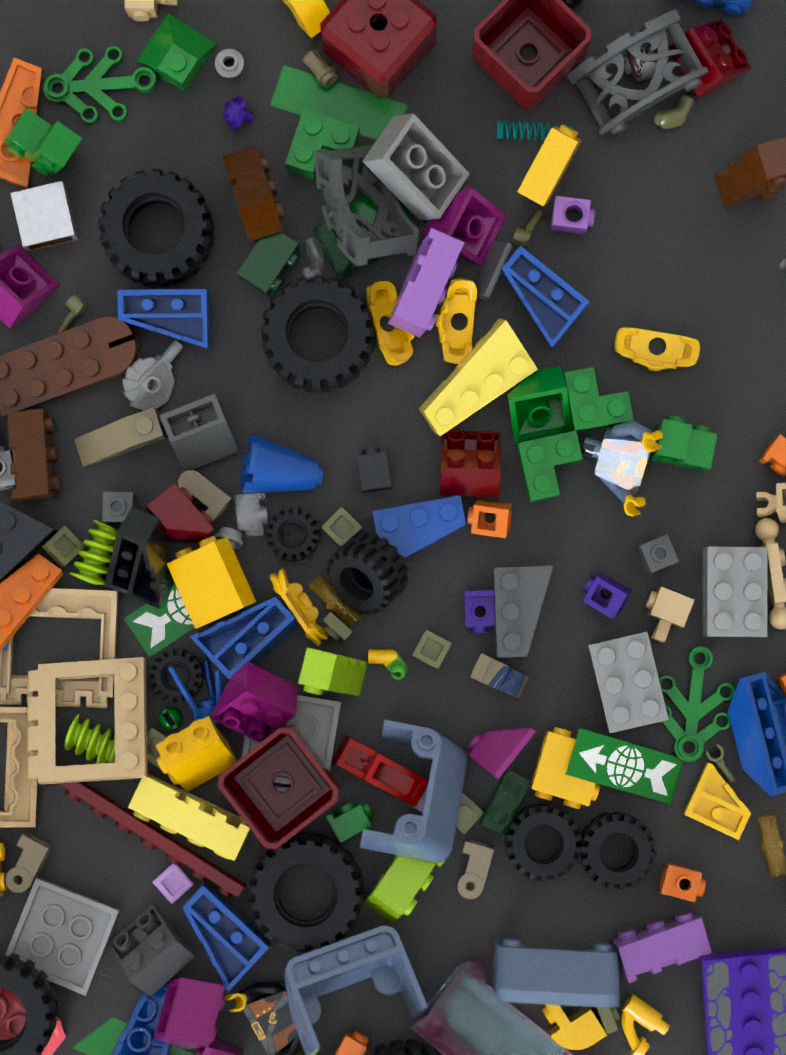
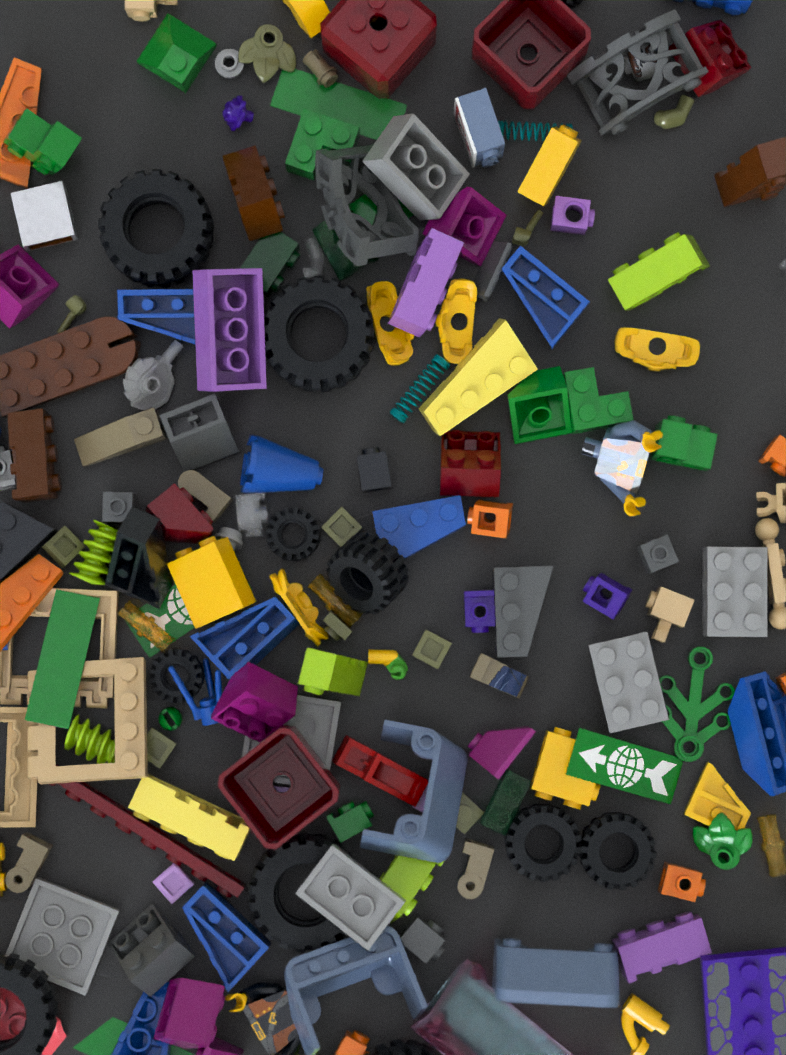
green plant [43,46,157,125] -> none
yellow brick [155,716,237,793] -> none
green brick [516,430,583,504] -> none
yellow brick [541,1004,607,1050] -> none
olive plate [596,1007,620,1034] -> none
olive hand [706,744,736,784] -> none
none -> green sticker [25,589,100,729]
none -> clear yellow pin [117,600,175,653]
none -> medium lavender brick [193,268,267,392]
none -> olive plate [238,24,296,83]
none -> light grey plate [295,844,406,951]
none -> teal piece [389,354,450,423]
none -> dark grey brick [399,914,446,964]
none -> sand blue piece [453,88,505,168]
none -> lime wedge [608,232,710,311]
none -> green plate [693,812,753,870]

